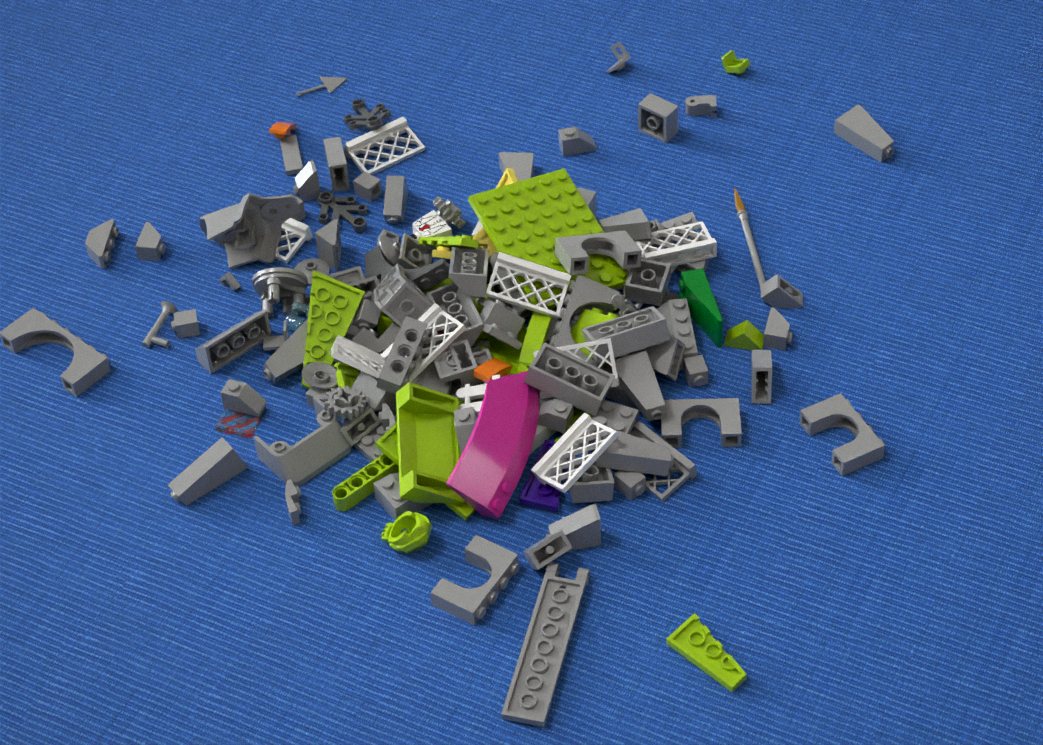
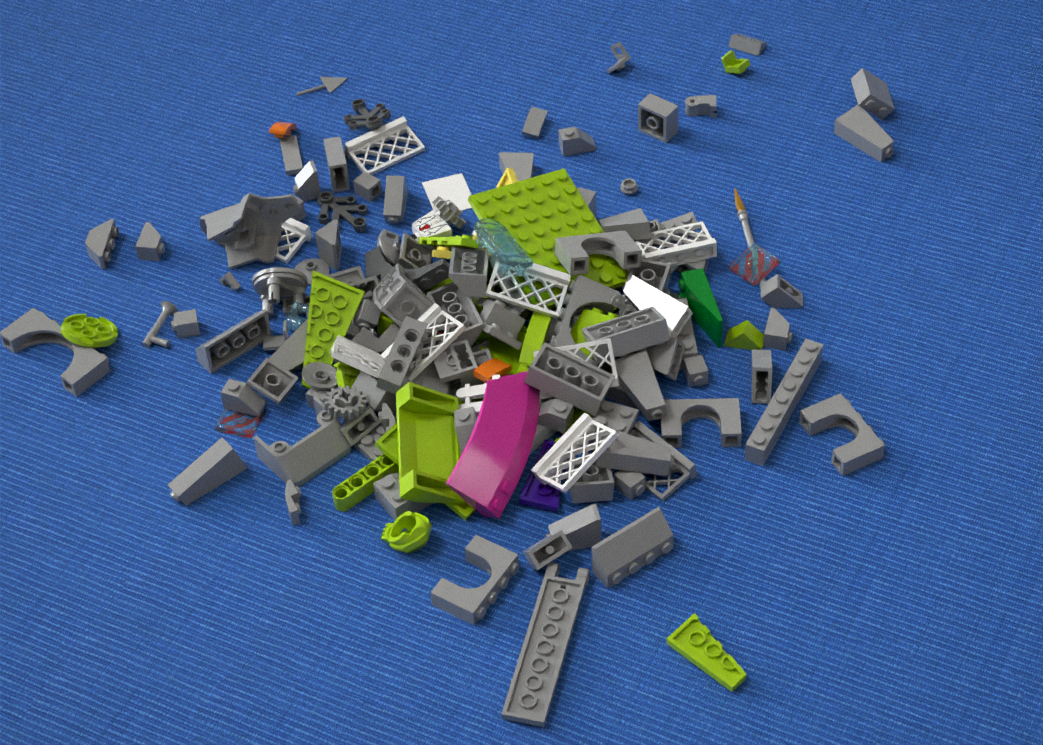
none -> lime tile [61,314,118,348]
none -> light grey slope [246,358,299,404]
none -> white sticker [422,173,472,211]
none -> clear light blue piece [474,218,533,276]
none -> light grey slope [522,107,548,139]
none -> light grey slope [592,507,673,588]
none -> light grey plate [620,179,638,195]
none -> white slope [623,276,693,338]
none -> clear light blue tile [728,243,780,286]
none -> light grey slope [729,33,767,56]
none -> light grey brick [745,339,824,466]
none -> light grey brick [851,68,894,120]

